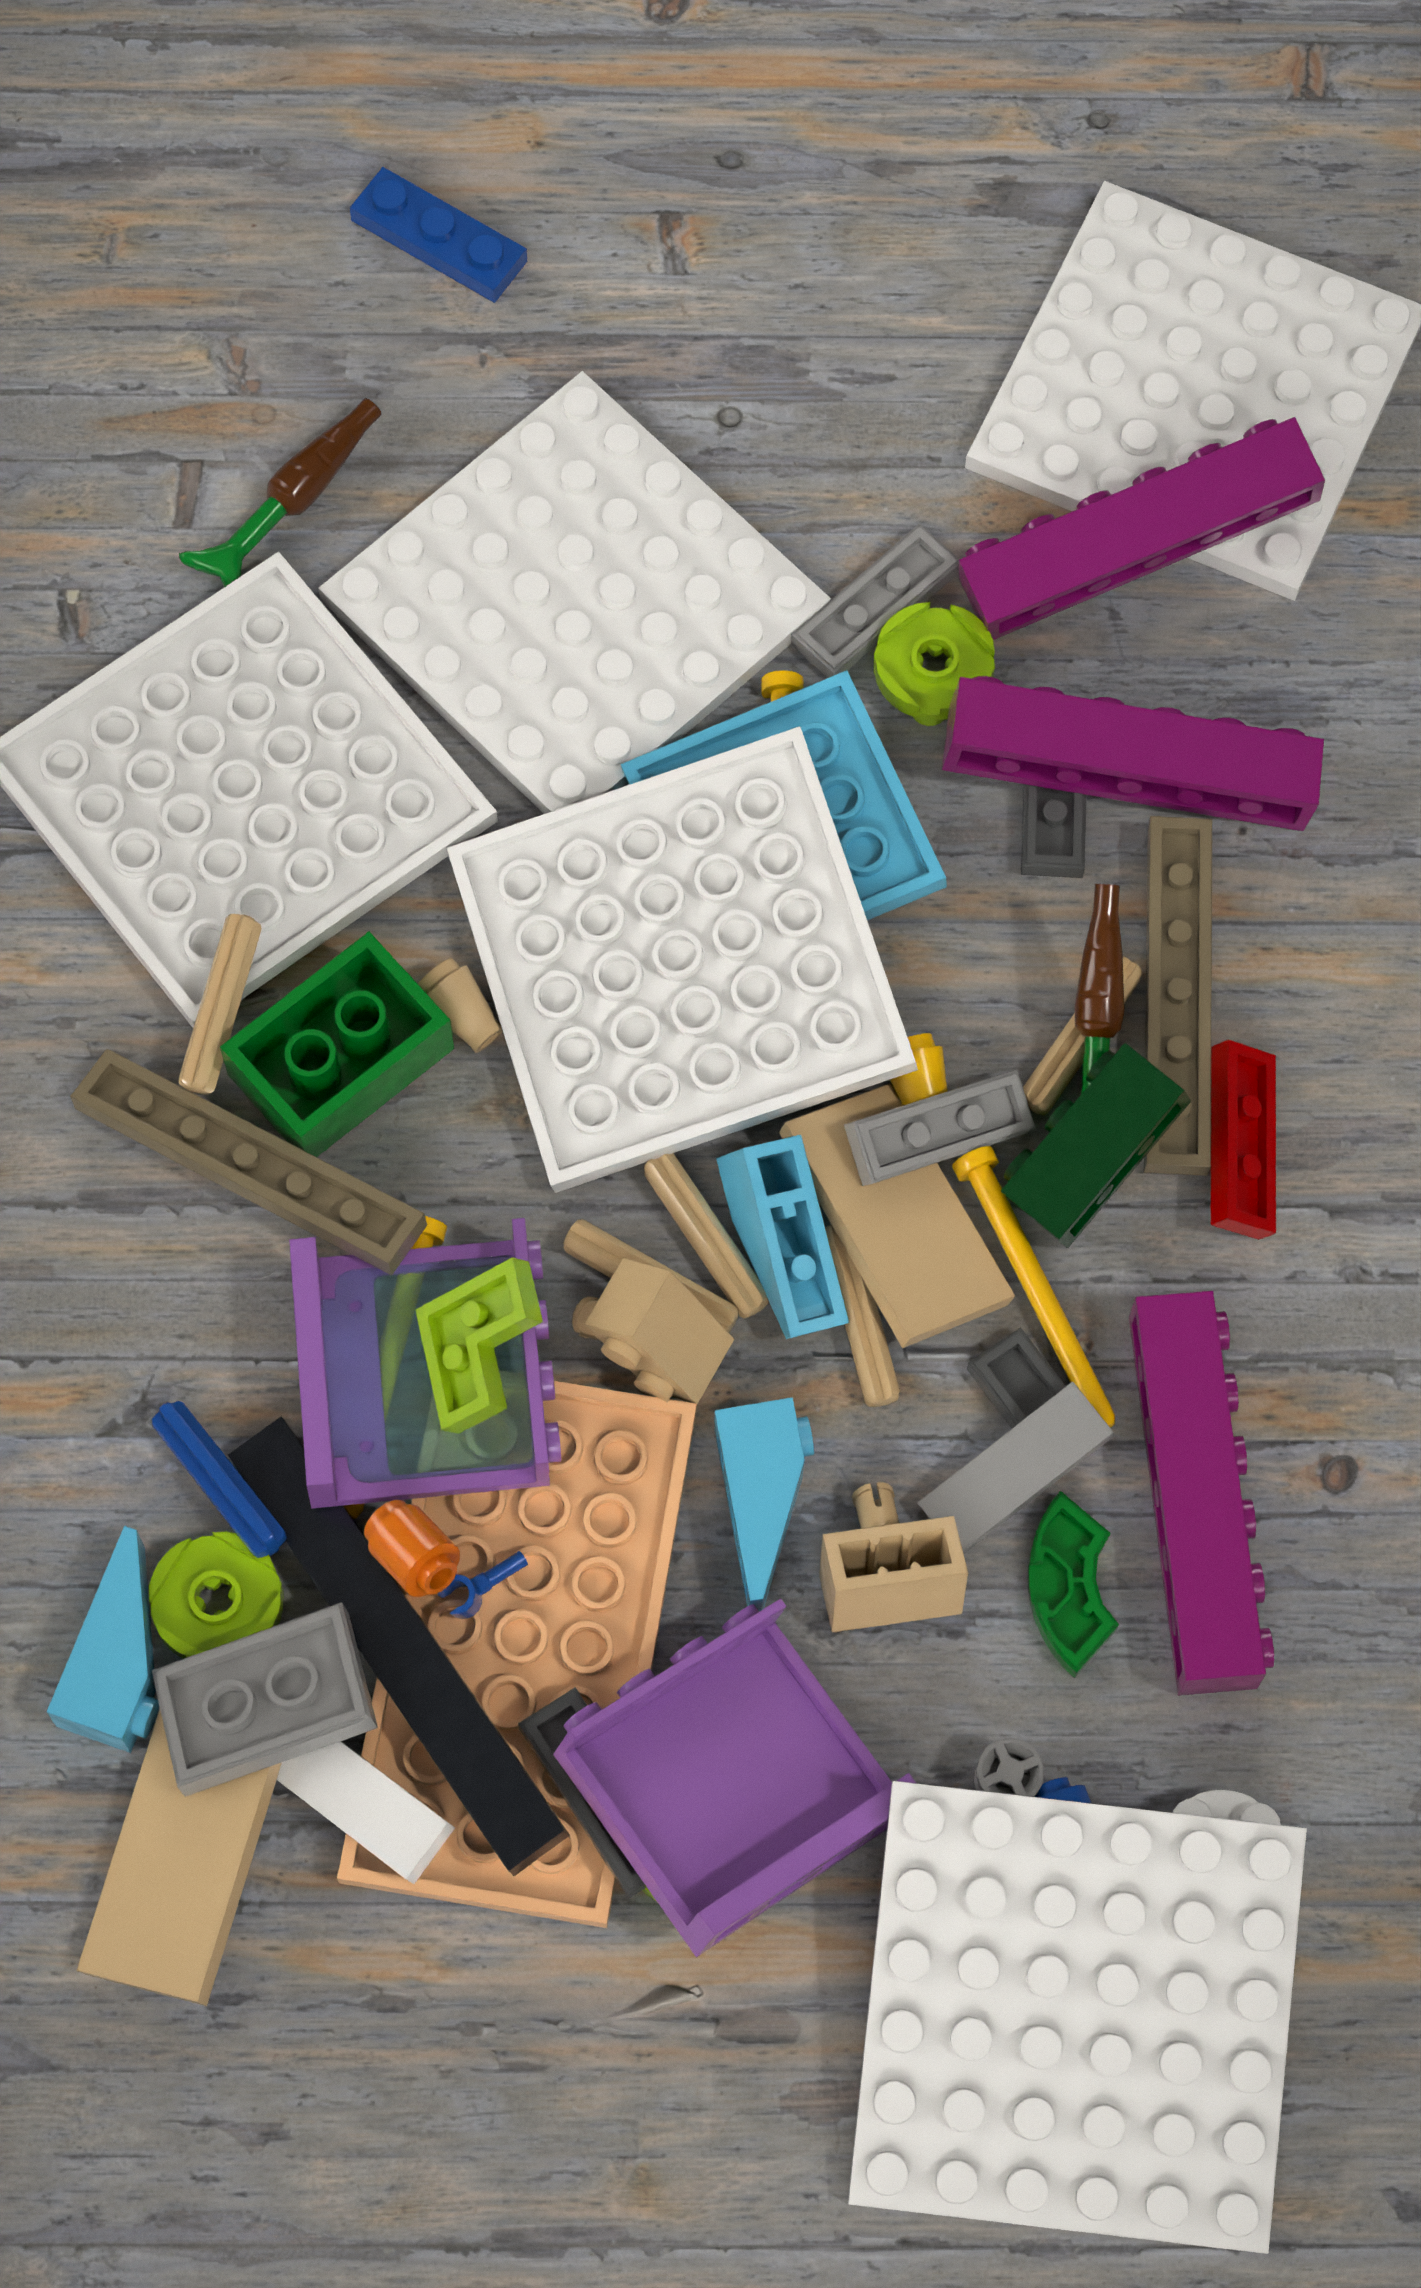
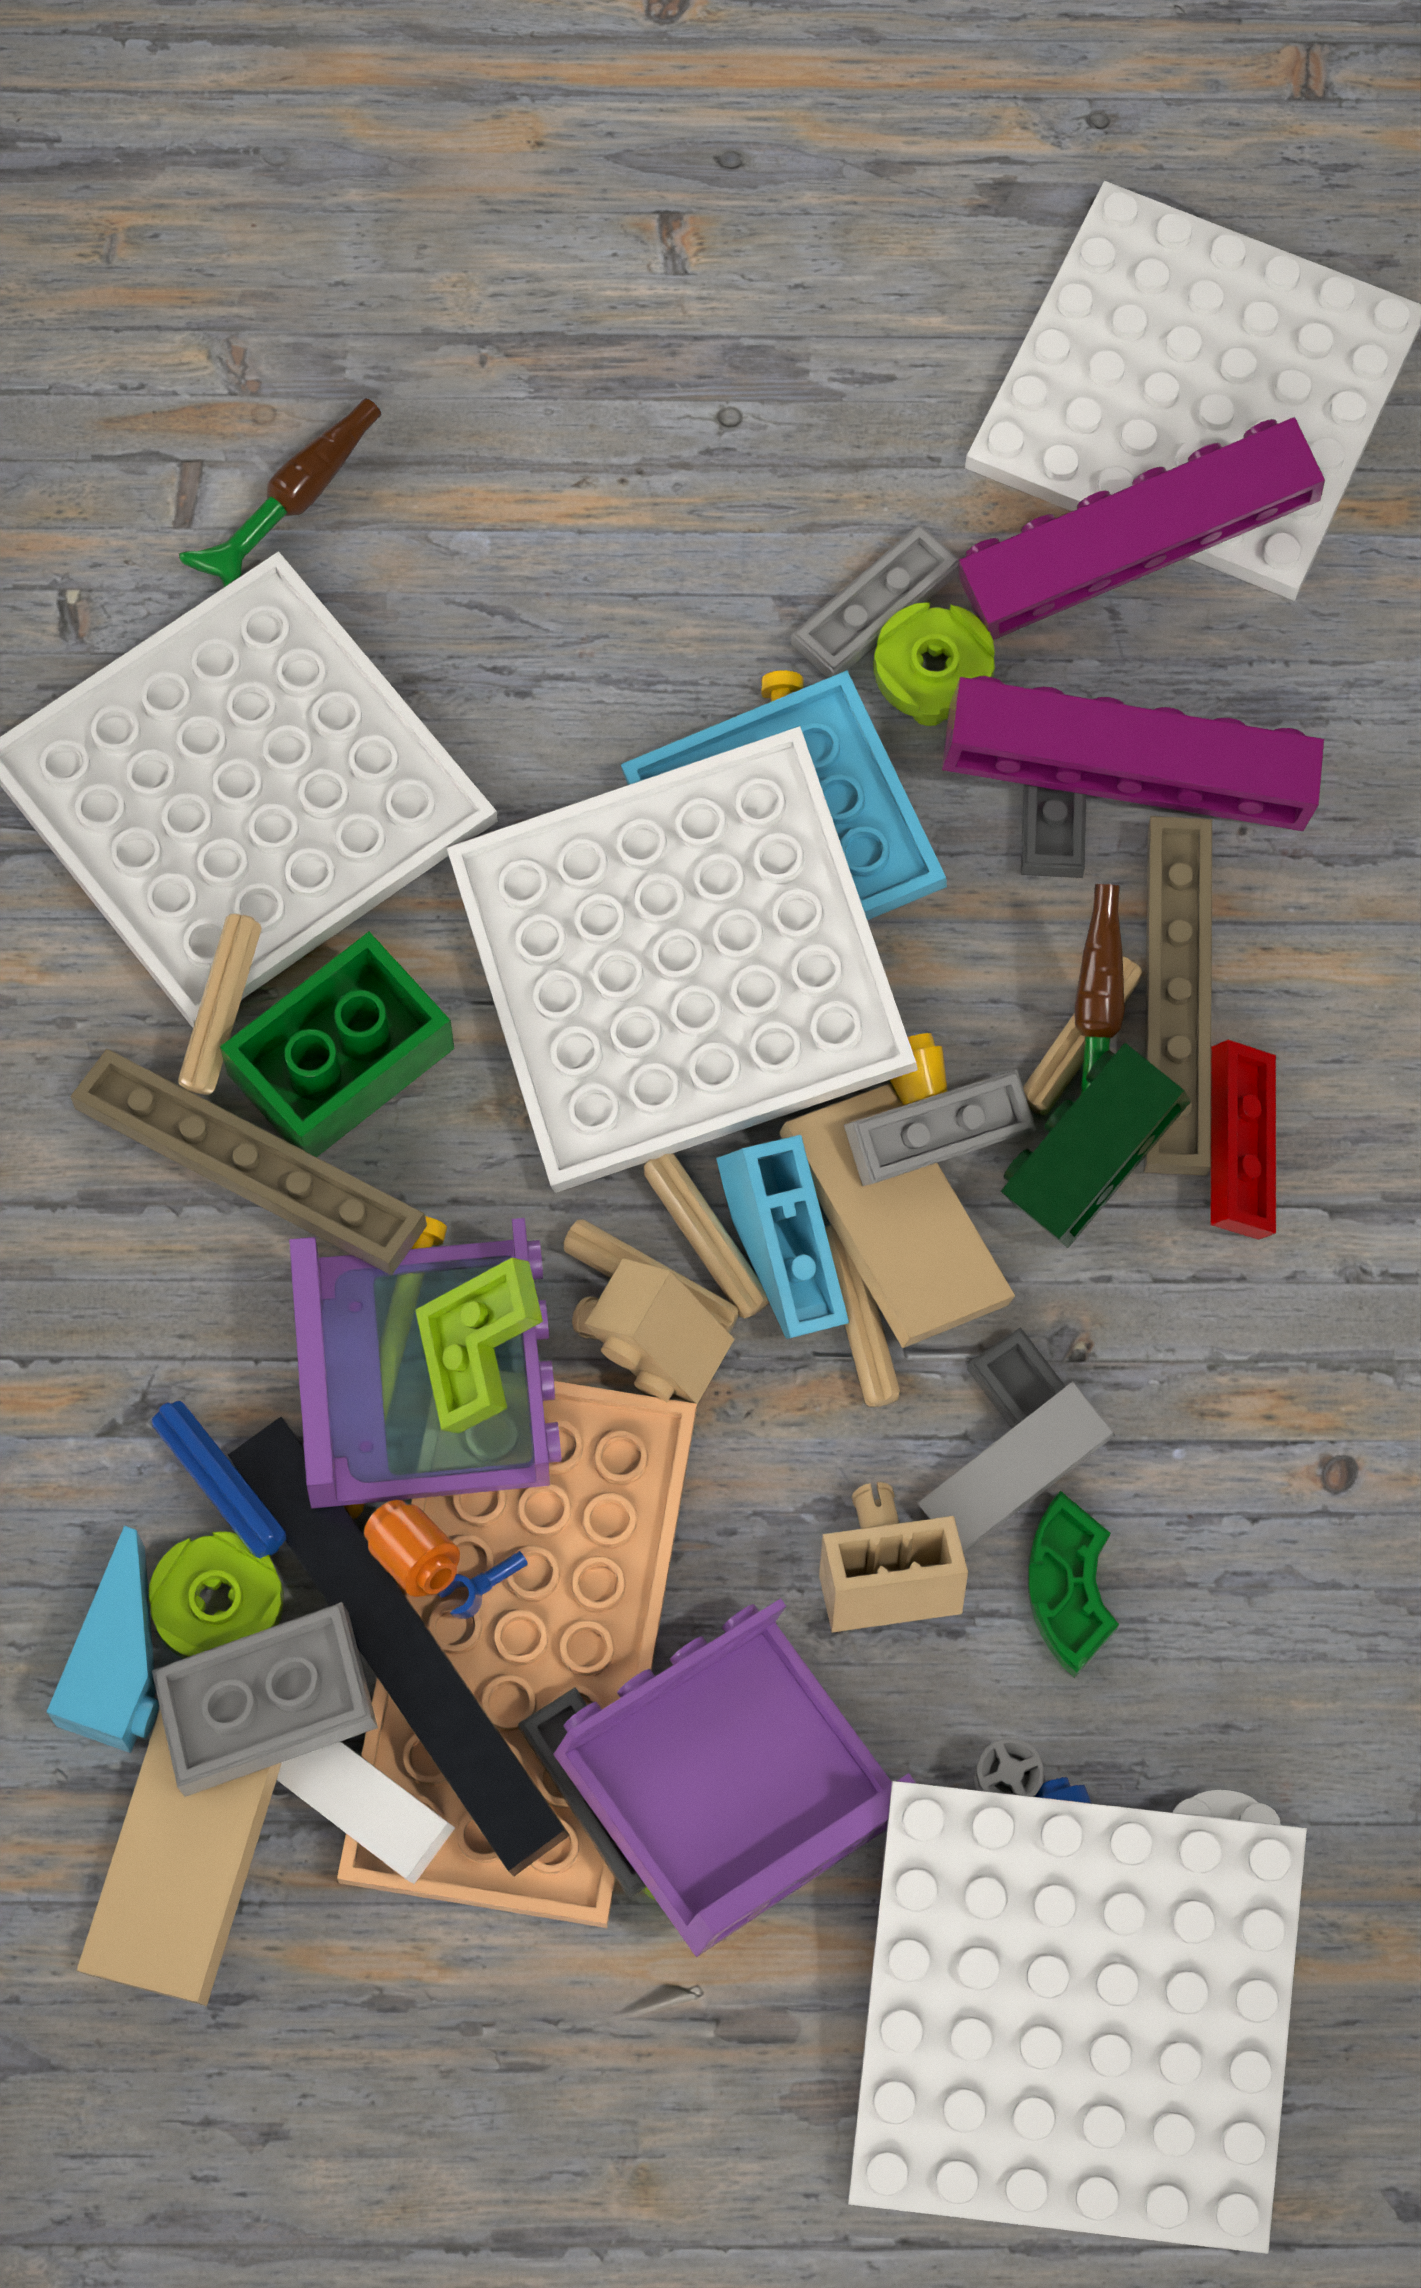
white plate [318,371,831,814] -> none
blue plate [350,167,528,303] -> none
tan cone [418,958,503,1053] -> none
medium azure slope [714,1397,814,1611] -> none
yellow bar [952,1146,1115,1428] -> none
magenta brick [1129,1291,1274,1696] -> none

